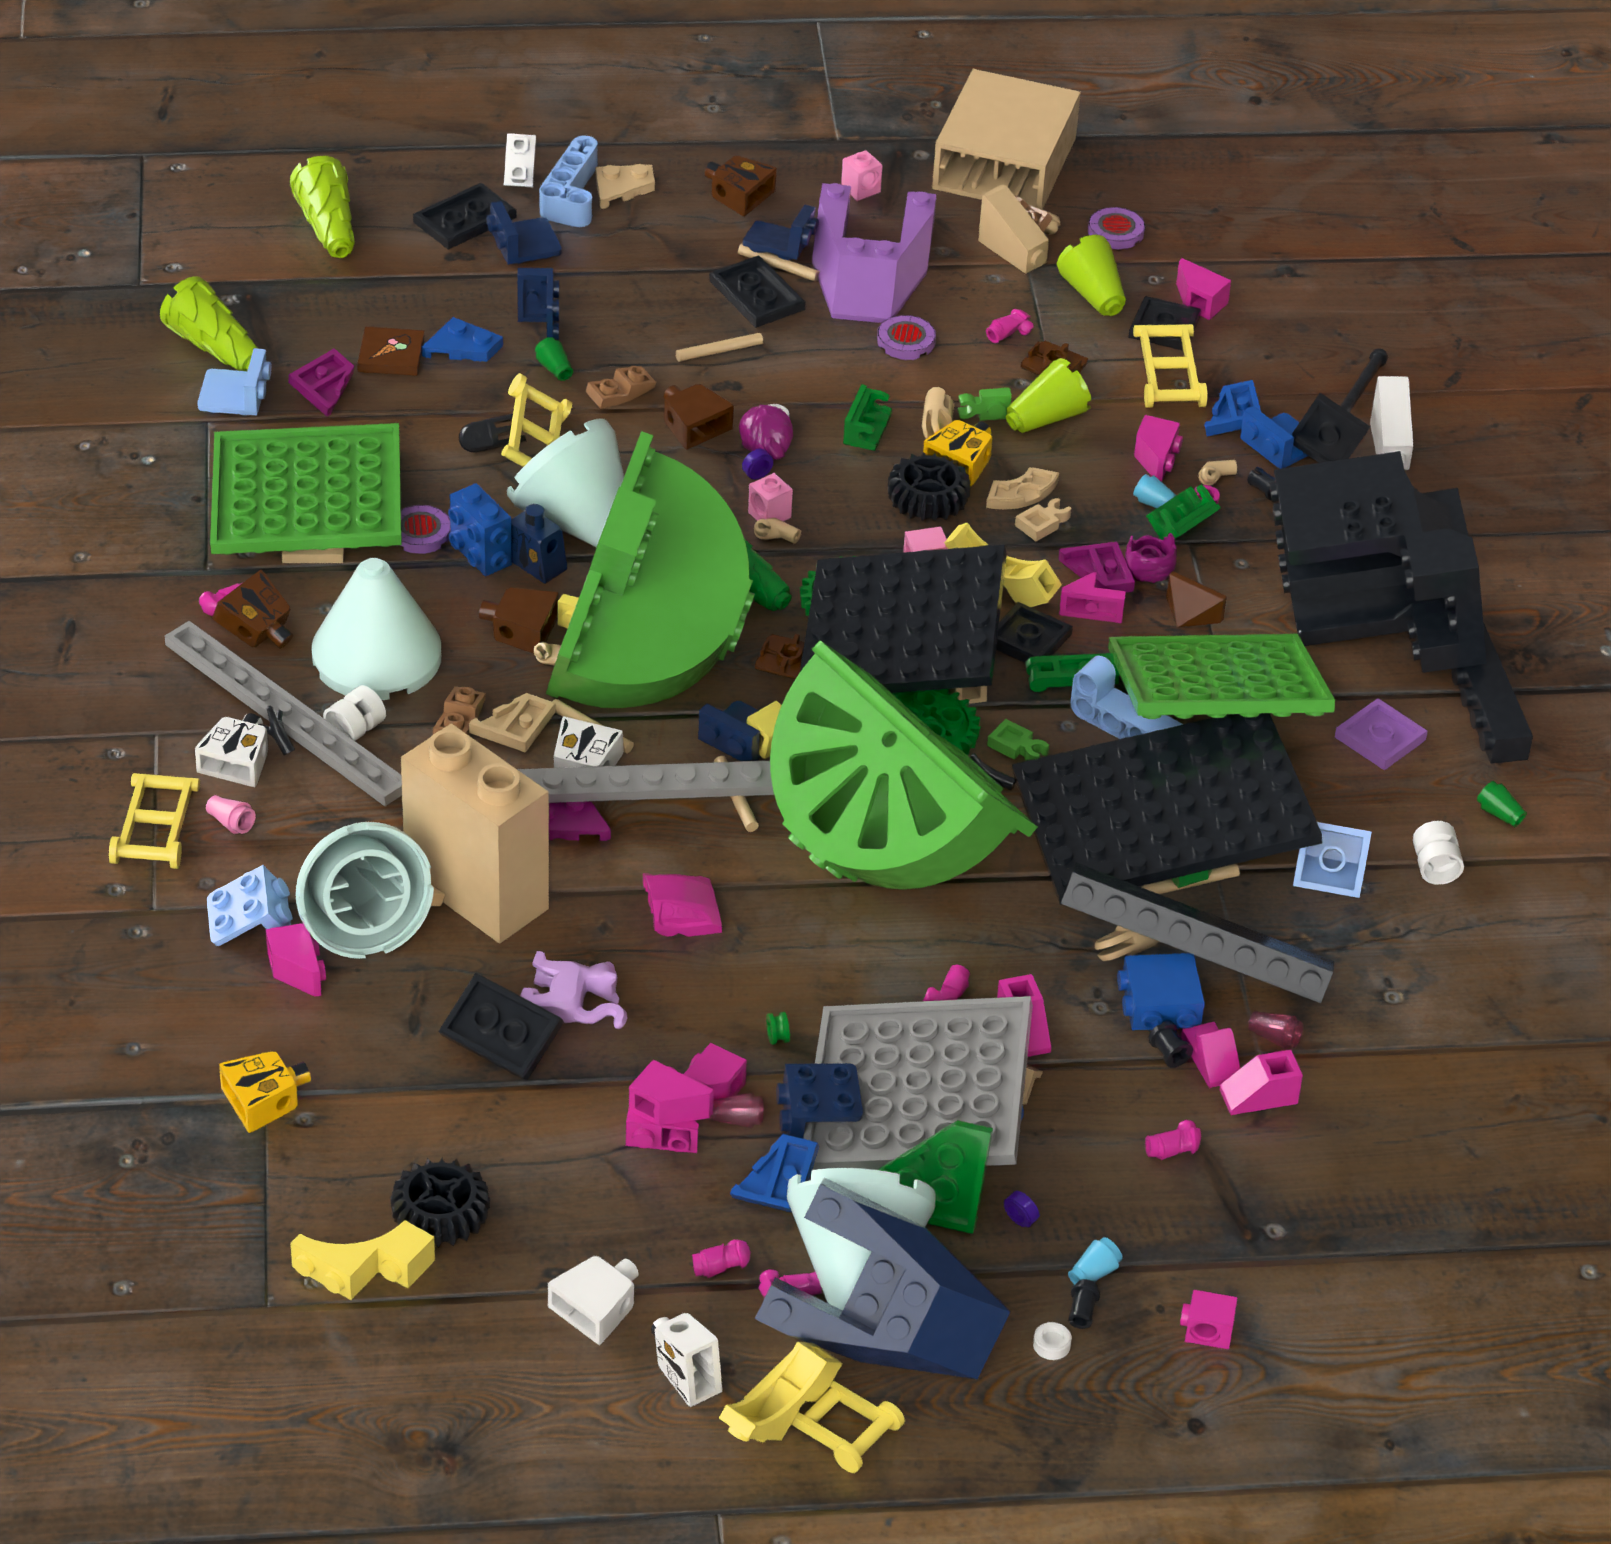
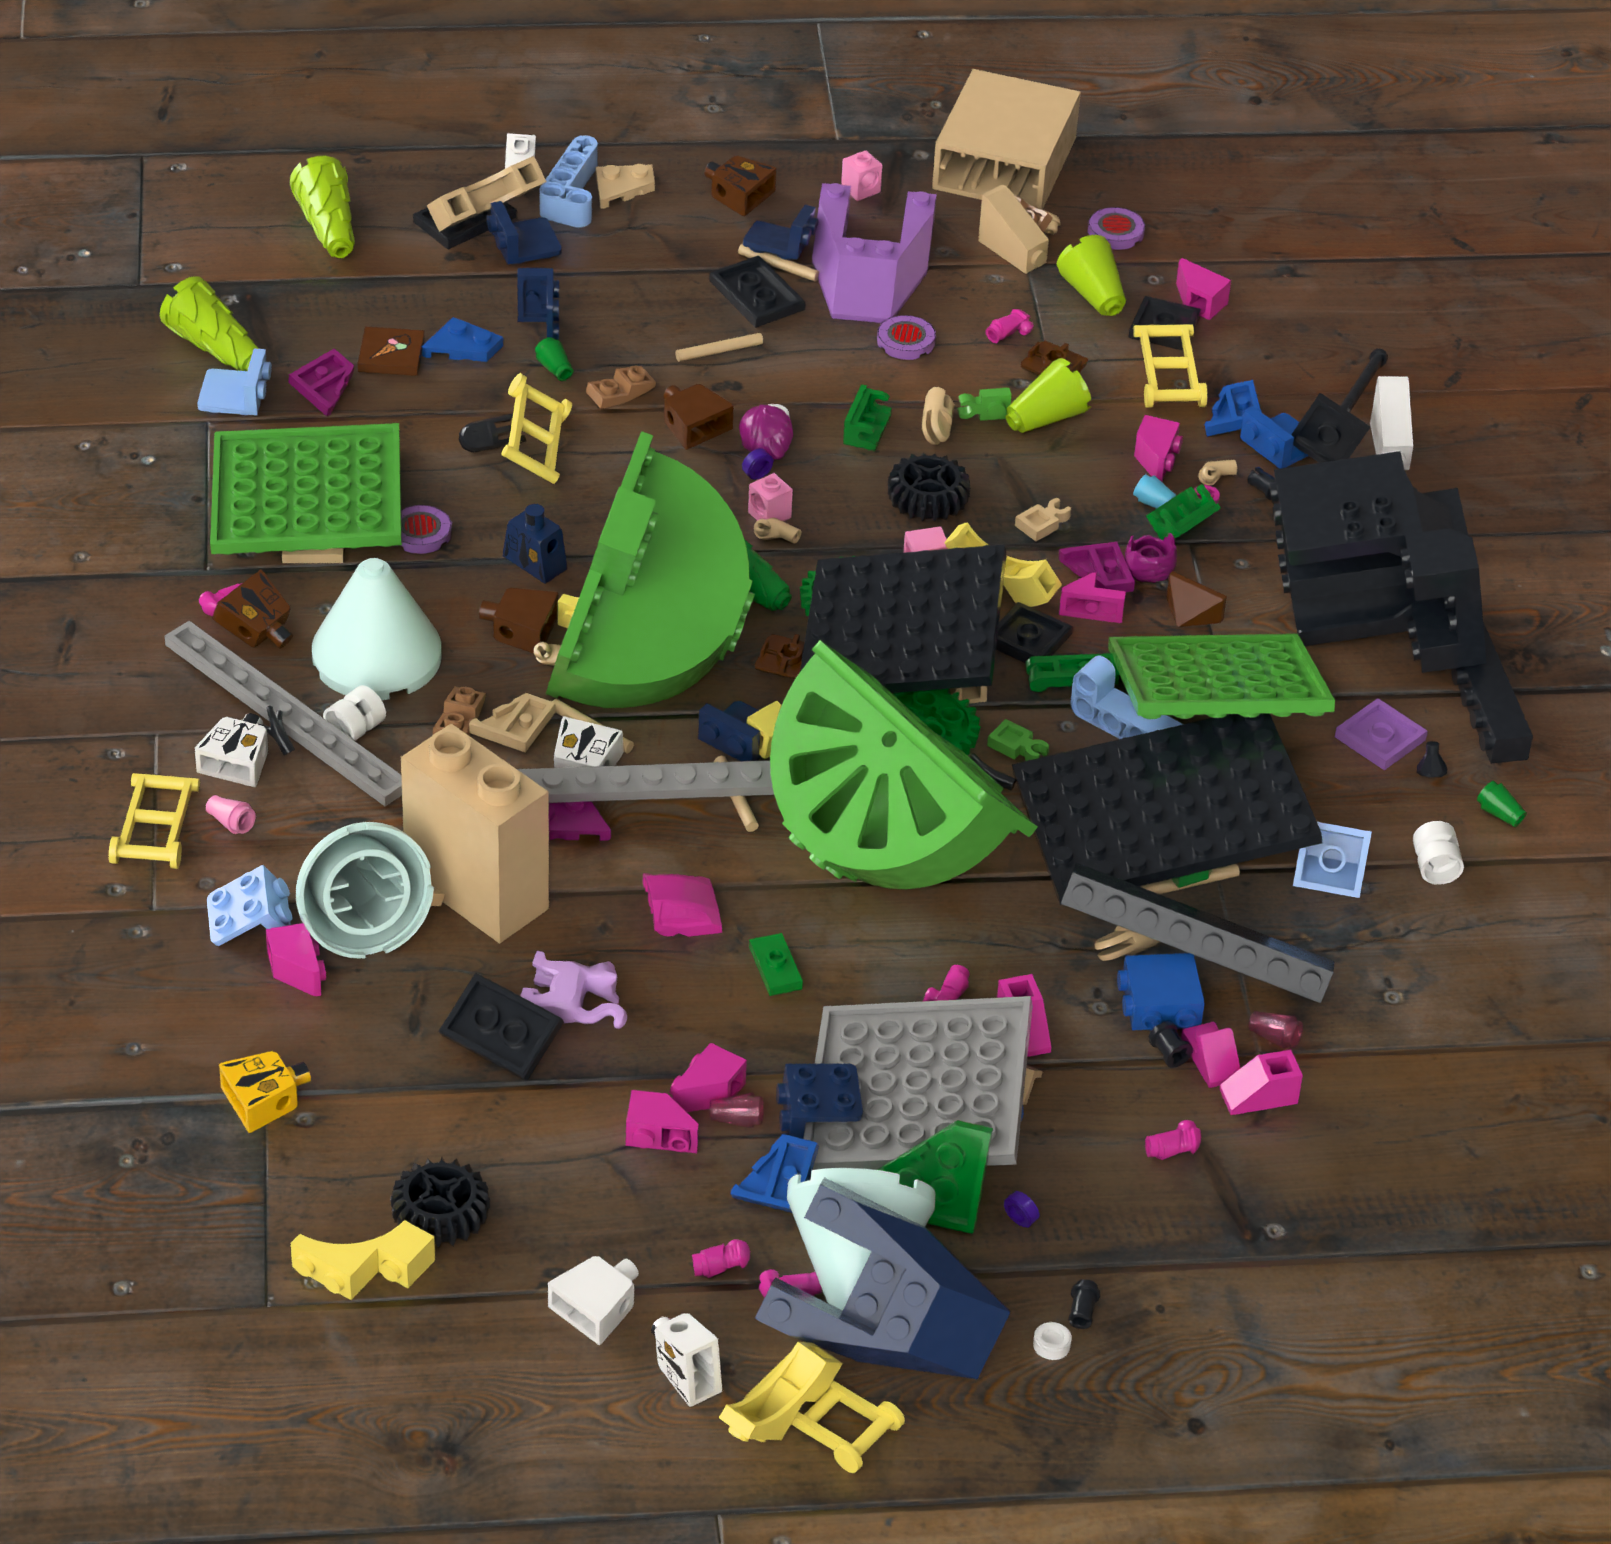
blue brick [448,483,512,576] -> none
light aqua cone [507,419,624,548] -> none
dark pink slope [629,1060,714,1125] -> none
green bush [766,1011,790,1045] -> none
yellow torso [923,420,993,486] -> none
tan tile [986,467,1059,509] -> none
medium azure cone [1068,1237,1123,1285] -> none
dark pink brick [1180,1290,1238,1349] -> none
none -> tan arch [427,156,546,232]
none -> green plate [749,933,803,996]
none -> black rock [1416,741,1448,778]

